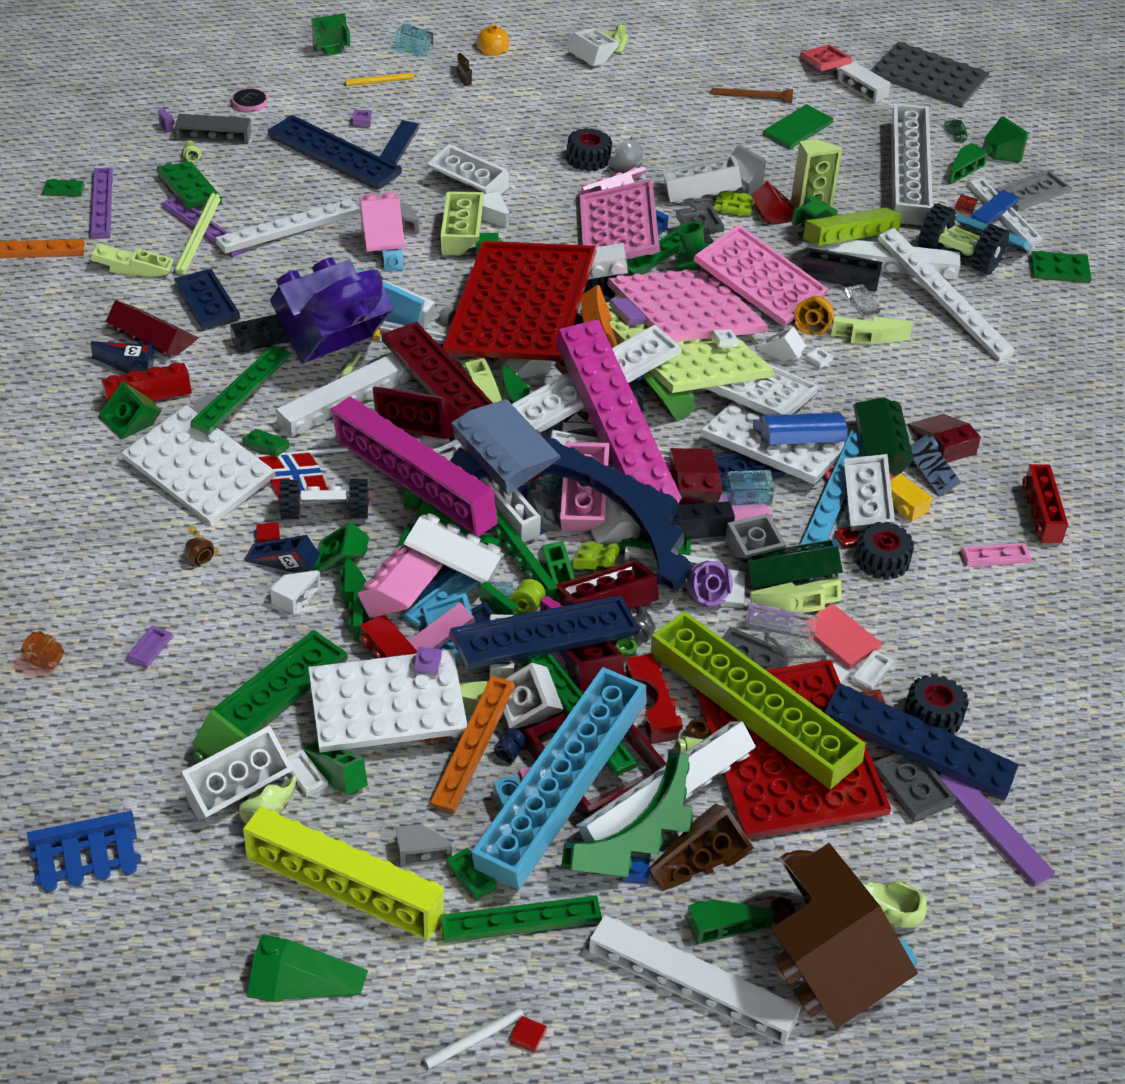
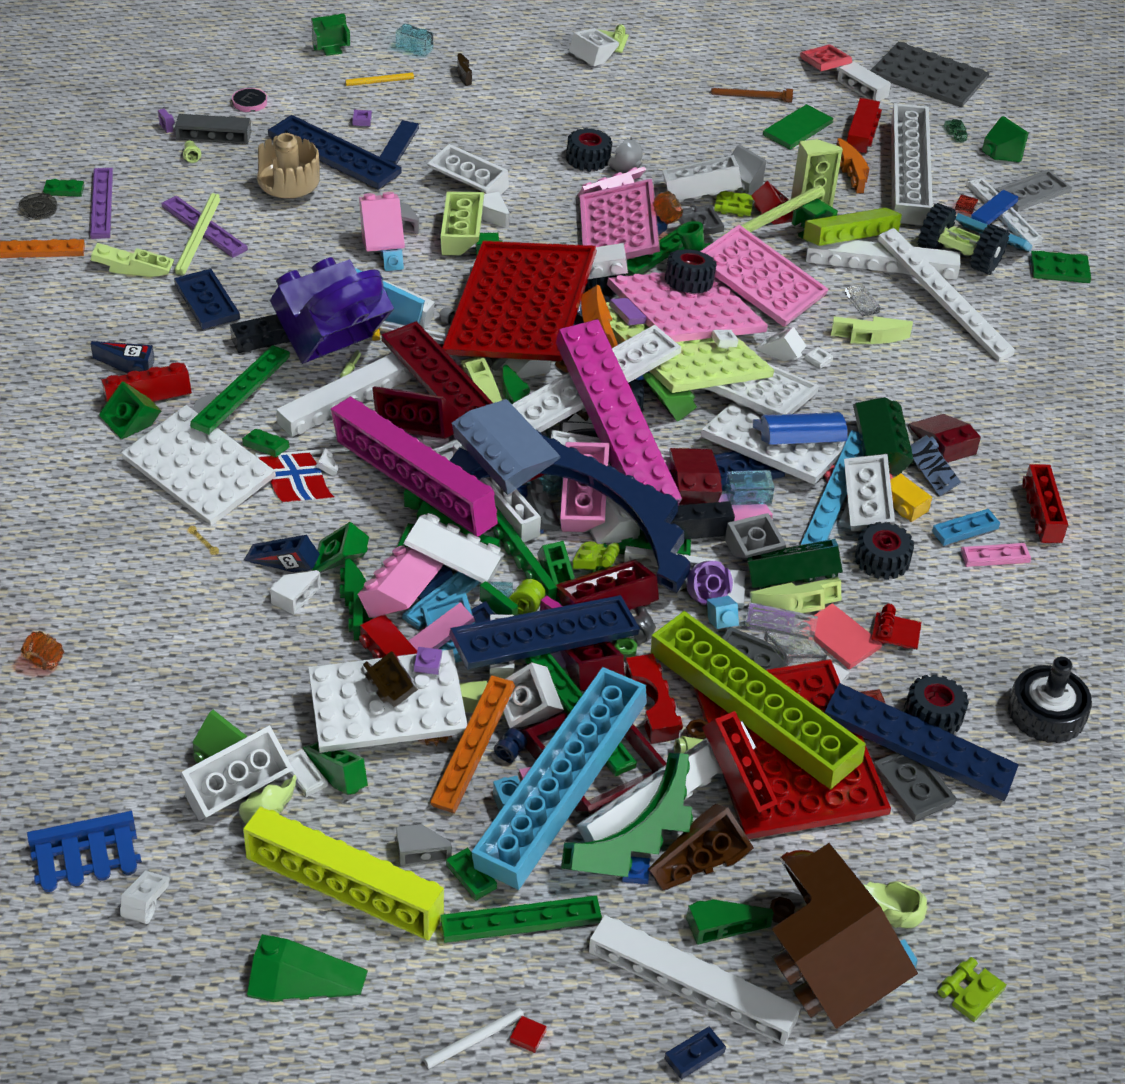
dark red slope [105,300,199,356] -> none
medium lavender tile [126,625,173,669] -> none
green plate [157,161,222,209] -> none
reddish brown cone [184,537,214,567] -> none
green plate [210,629,348,737] -> none
white plate [216,199,360,254] -> none
red tile [256,522,280,543] -> none
black plate [279,479,369,519] -> none
light orange cylinder [476,25,510,56] -> none
light orange cylinder [794,296,835,336] -> none
black brick [802,247,883,291] -> none
red tile [834,526,860,550] -> none
white tile [850,650,895,693] -> none
medium lavender tile [939,773,1055,887] -> none
green slope [948,143,988,185] -> none
none -> clear smoke tile [19,193,58,220]
none -> white plate [120,871,169,924]
none -> tan piece [257,133,320,198]
none -> white tile [316,448,338,476]
none -> dark brown bracket [363,651,418,707]
none -> clear orange gear [653,191,683,224]
none -> dark blue plate [664,1026,726,1080]
none -> black wheel [665,249,717,293]
none -> red brick [702,711,779,819]
none -> medium azure brick [707,596,739,629]
none -> yellowish green axle [722,185,825,236]
none -> orange slope [836,138,869,193]
none -> red brick [847,98,882,153]
none -> red hinge [871,603,922,650]
none -> dark azure plate [932,509,1000,546]
none -> lime plate [938,957,1007,1022]
none -> black wheel [1008,656,1092,743]

